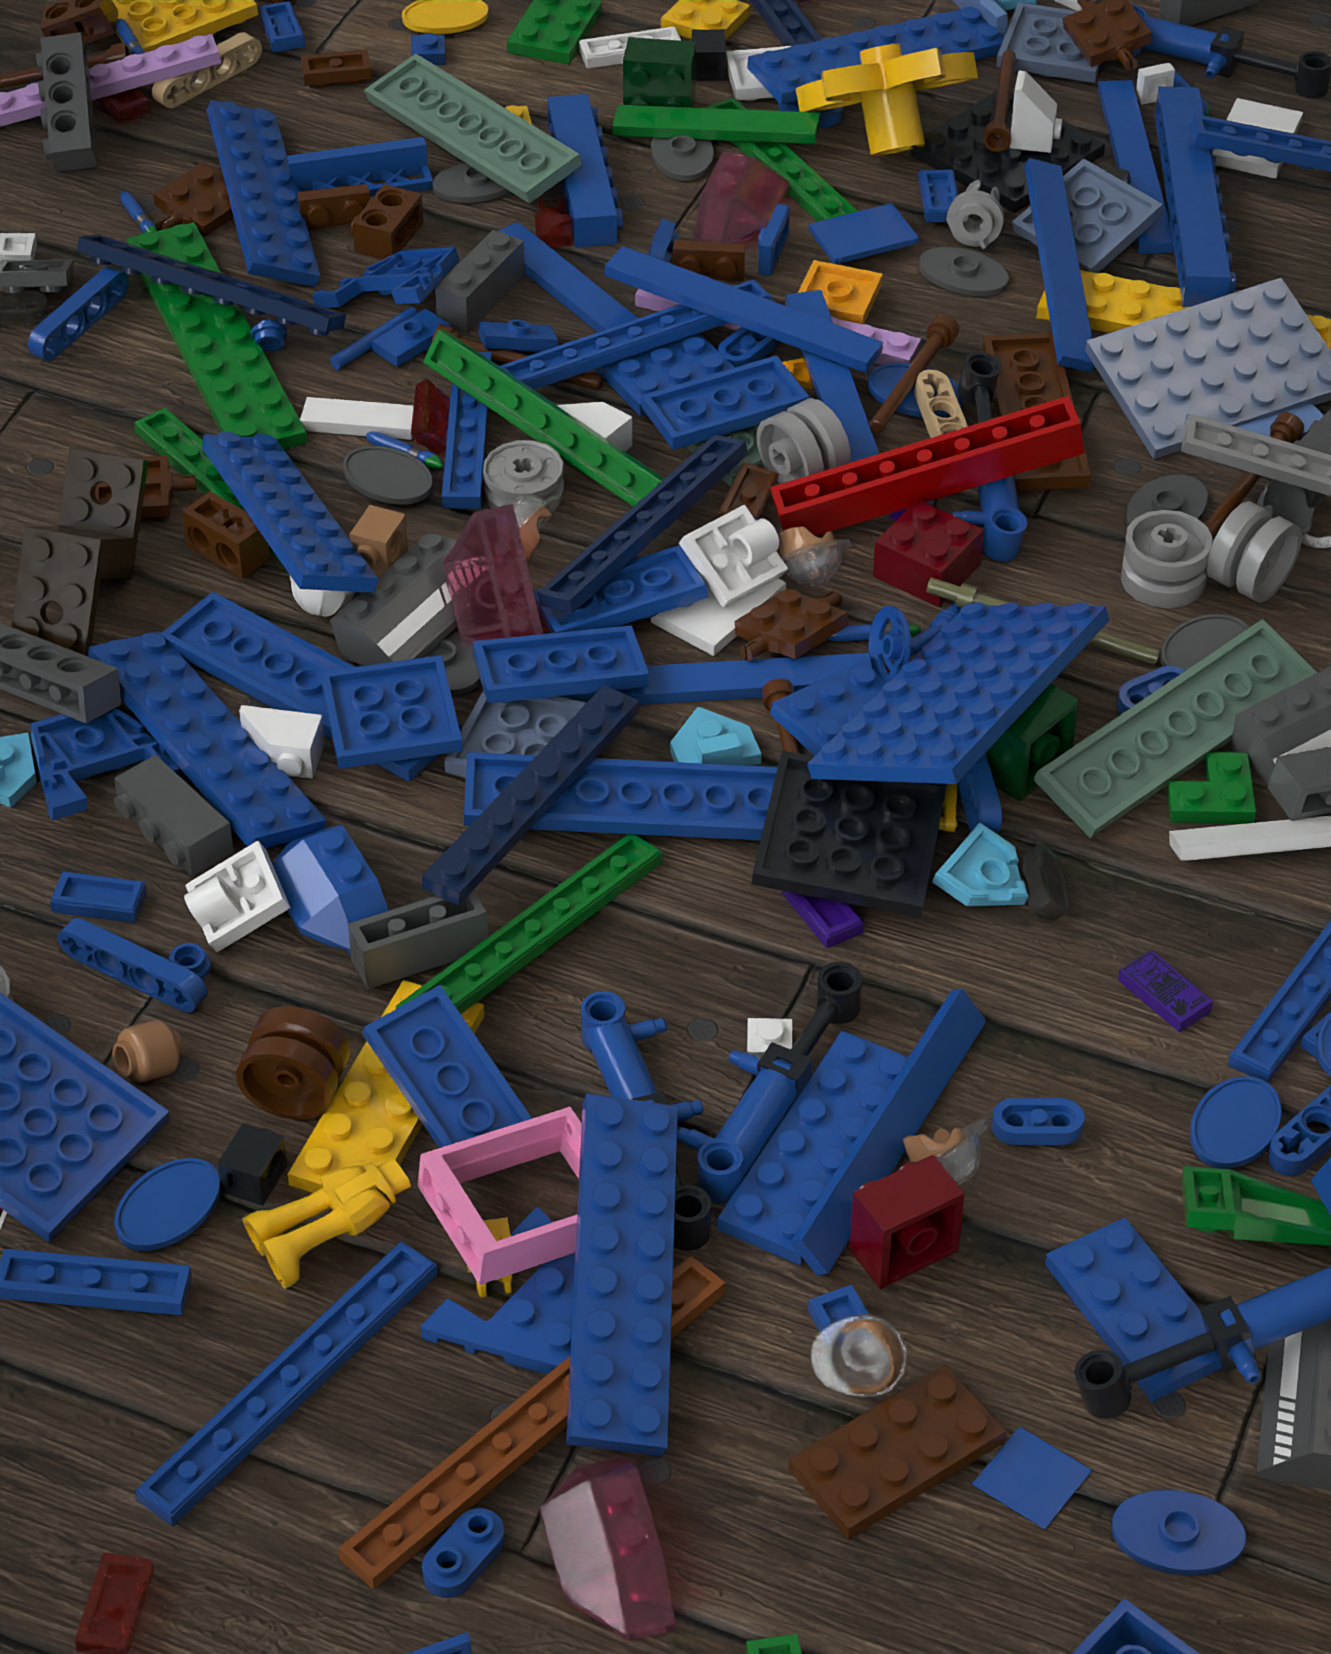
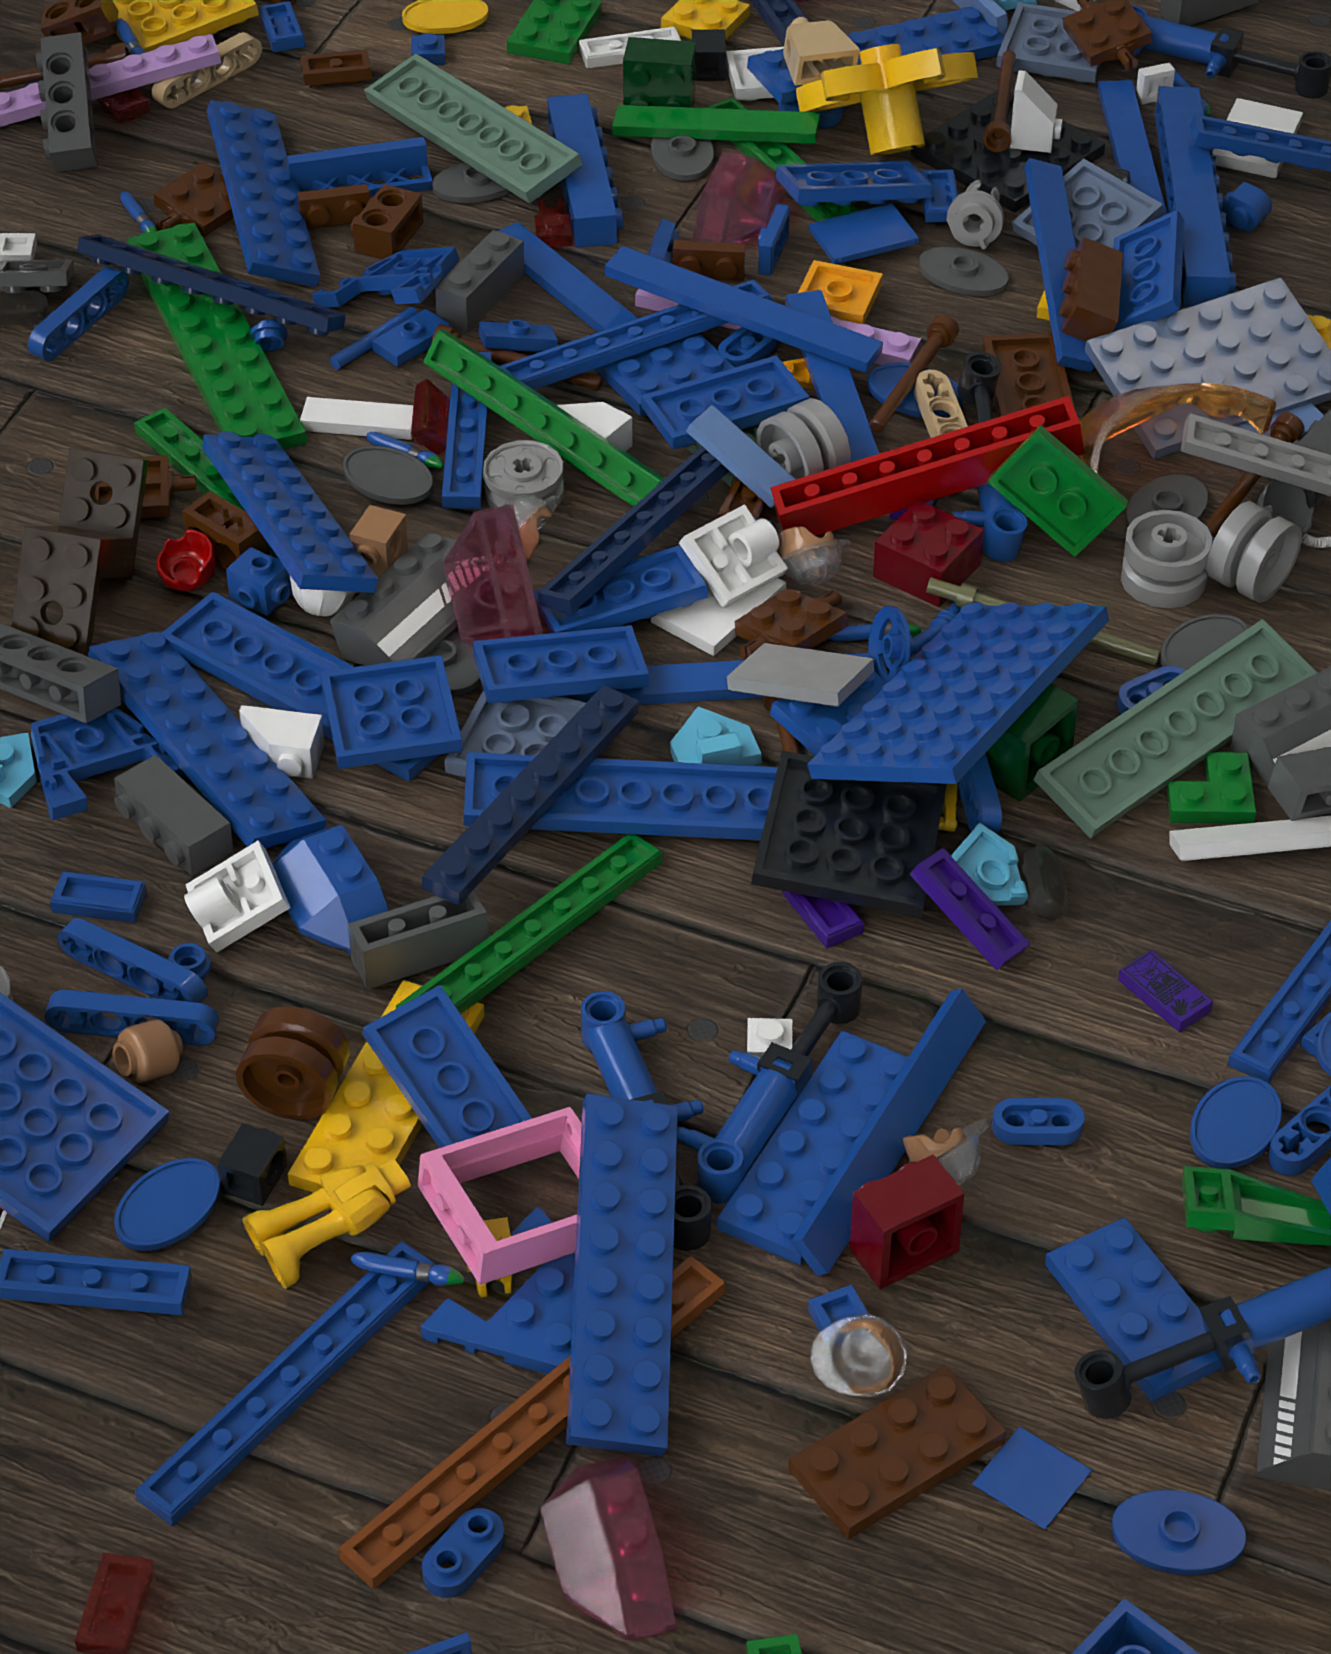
none -> blue beam [44,990,219,1046]
none -> red hair [156,529,216,591]
none -> blue brick [226,547,291,616]
none -> blue piece [351,1252,464,1286]
none -> medium blue tile [686,405,795,508]
none -> light grey tile [727,643,874,707]
none -> blue plate [776,161,932,207]
none -> tan torso [783,17,860,86]
none -> dark purple plate [910,848,1030,971]
none -> green plate [987,425,1128,557]
none -> reddish brown brick [1059,237,1123,342]
none -> clear orange windscreen [1077,383,1276,475]
none -> blue plate [1112,210,1184,332]
none -> blue plate [1222,181,1272,232]

